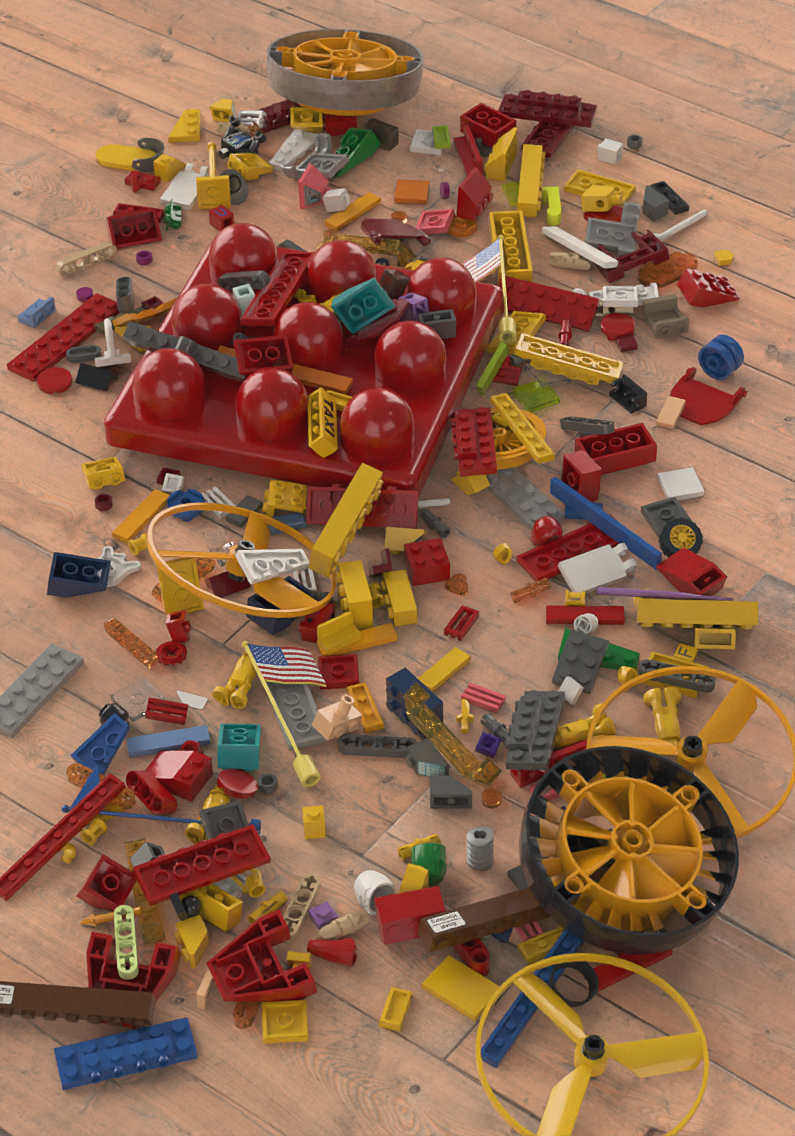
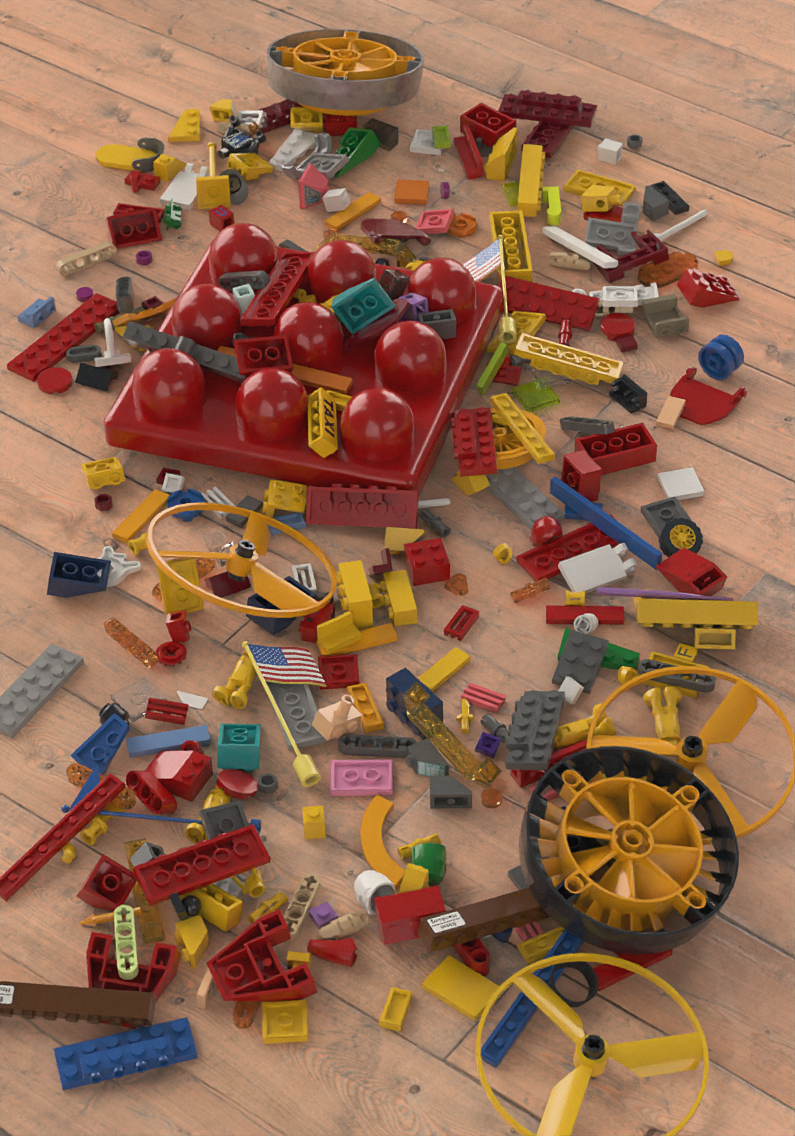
white wing [235,549,310,584] -> none
yellow brick [308,463,383,578] -> none
red slope [456,168,493,221] -> none
light grey piece [466,826,494,871] -> none
none -> bright pink tile [330,759,393,796]
none -> light orange tile [360,795,405,889]

